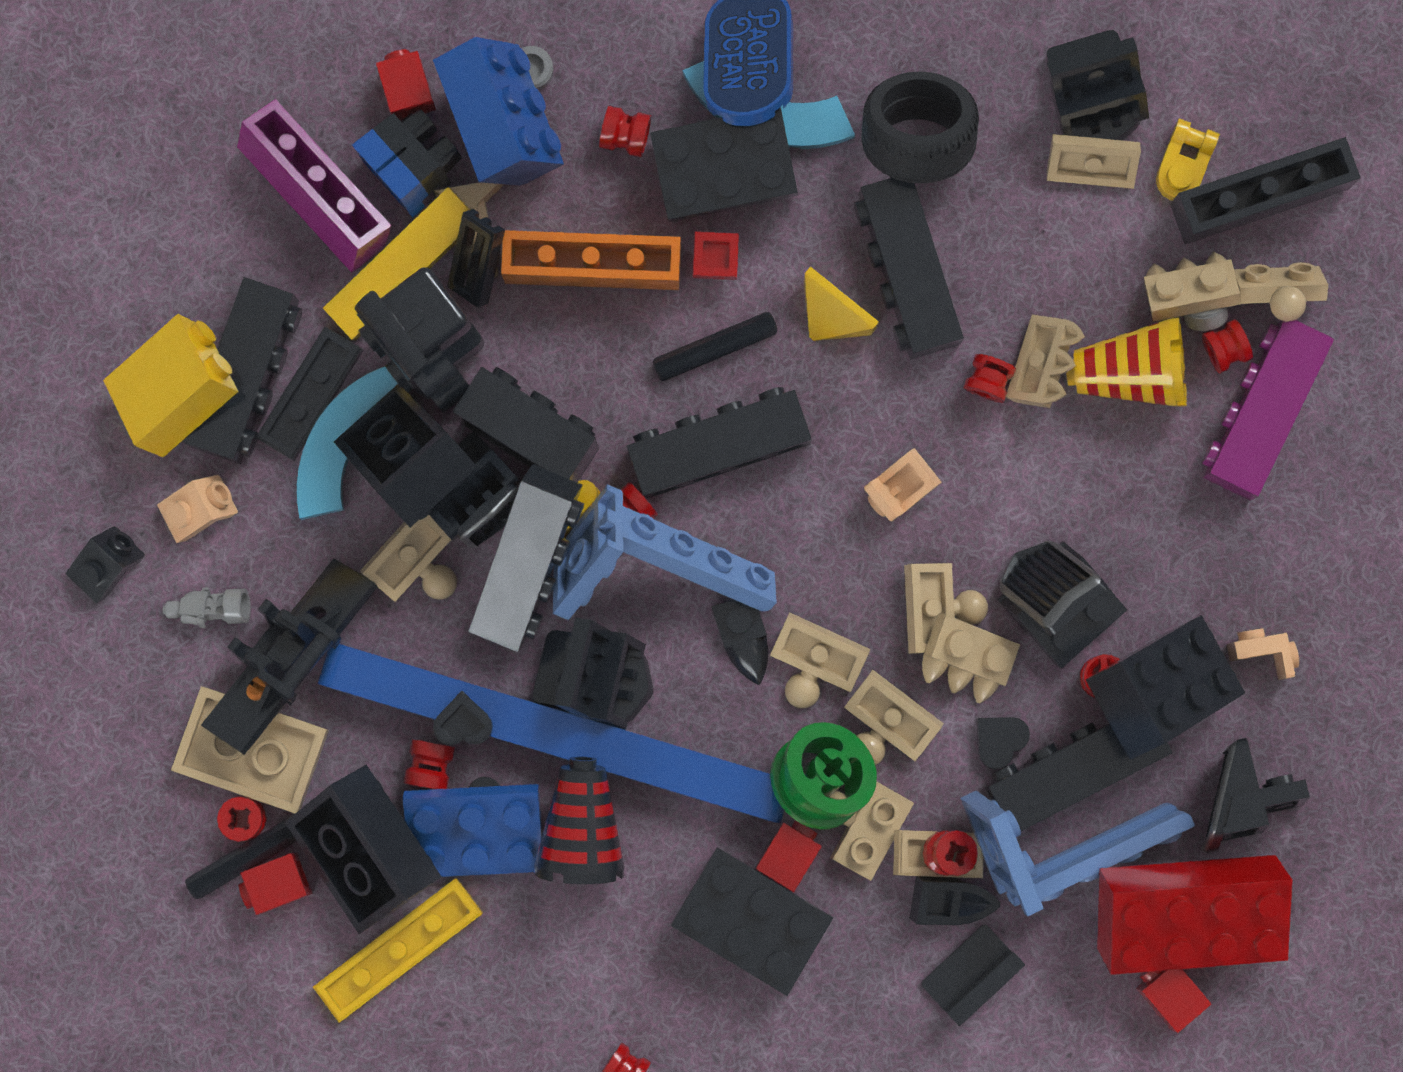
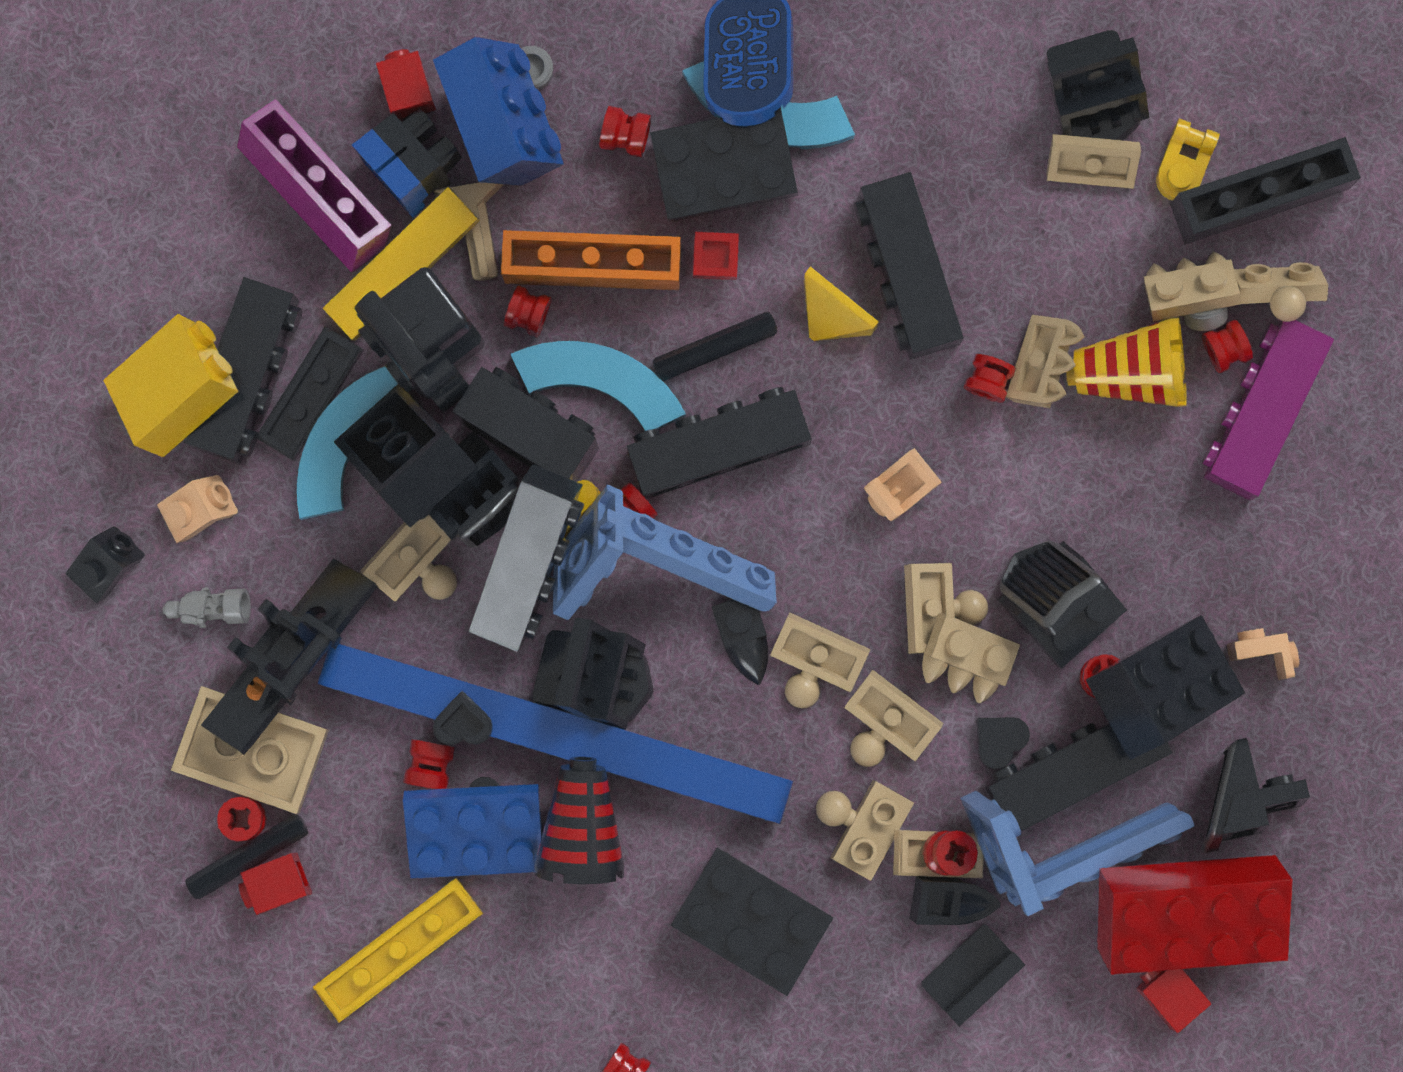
black brick [285,764,442,934] -> none
black tile [447,209,505,308] -> none
red brick [755,820,822,892] -> none
green wheel [770,722,877,829] -> none
black tyre [861,72,979,183] -> none
none -> red wheel [504,285,552,338]
none -> medium azure tile [510,341,686,431]

